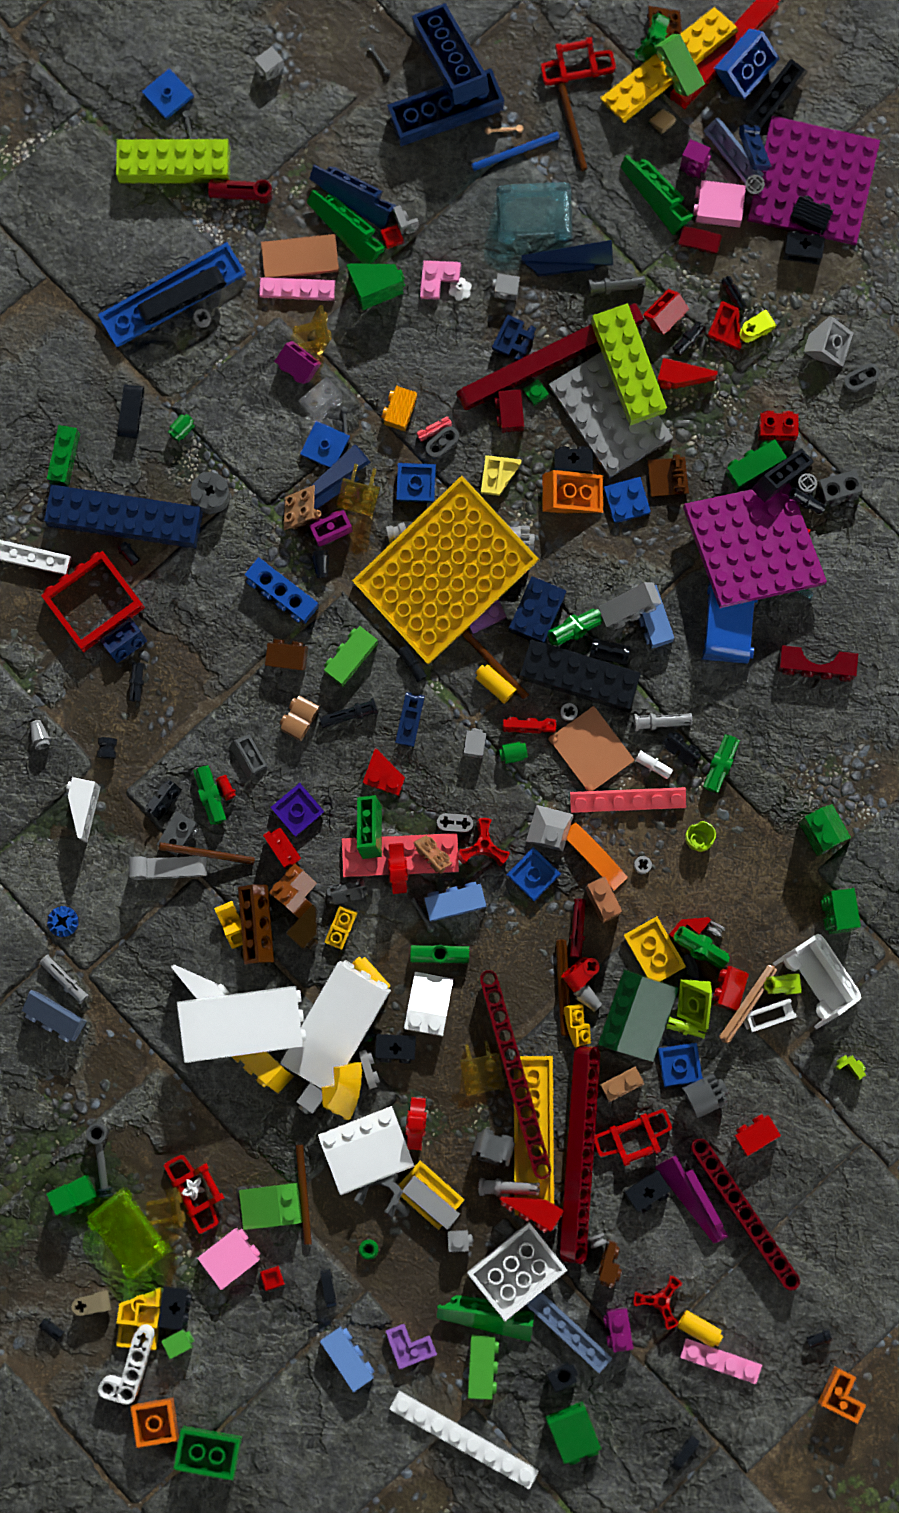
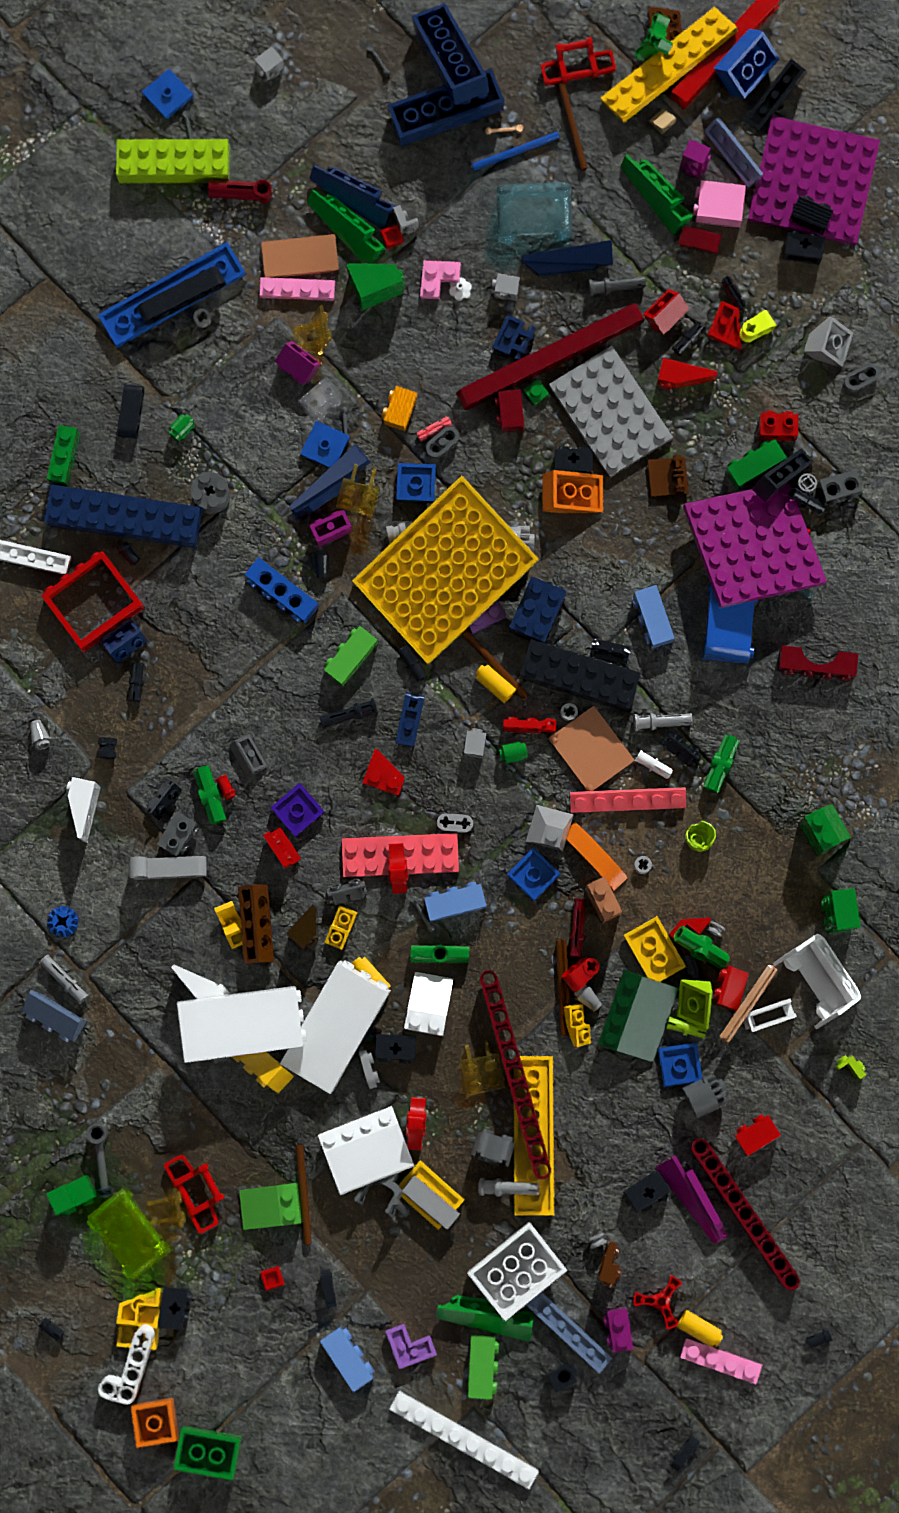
dark tan piece [72,1290,112,1316] -> none
reddish brown piece [158,842,255,865] -> none
bright green brick [161,1328,194,1359] -> none
white plant [182,1177,205,1200] -> none
bright pink brick [198,1228,261,1290] -> none
reddish brown brick [265,639,308,670] -> none
dark orange brick [269,864,317,918] -> none
medium nougat brick [279,695,320,741] -> none
medium nougat hinge [284,485,321,530] -> none
light grey brick [297,1083,322,1114] -> none
yellow slope [322,1062,362,1120] -> none
green brick [357,795,382,859] -> none
green plate [359,1239,379,1260] -> none
medium nougat hinge [413,835,452,874] -> none
light grey brick [448,1230,472,1252] -> none
red piece [457,818,510,866] -> none
light yellow wing [481,455,521,496] -> none
red slope [499,1196,563,1233] -> none
green slope [546,1401,602,1465] -> none
green piece [547,608,603,646] -> none
dark red beam [560,1046,600,1264] -> none
lime brick [591,303,667,426] -> none
red bar [594,1109,672,1166] -> none
light grey brick [598,582,662,629] -> none
medium nougat brick [600,1067,644,1102] -> none
blue plate [604,477,651,524] -> none
bright green brick [655,34,705,96] -> none
dark blue plate [739,125,771,171] -> none
light grey wheel [746,175,765,194] -> none
lime piece [764,974,802,995] -> none
orange brick [818,1366,866,1424] -> none

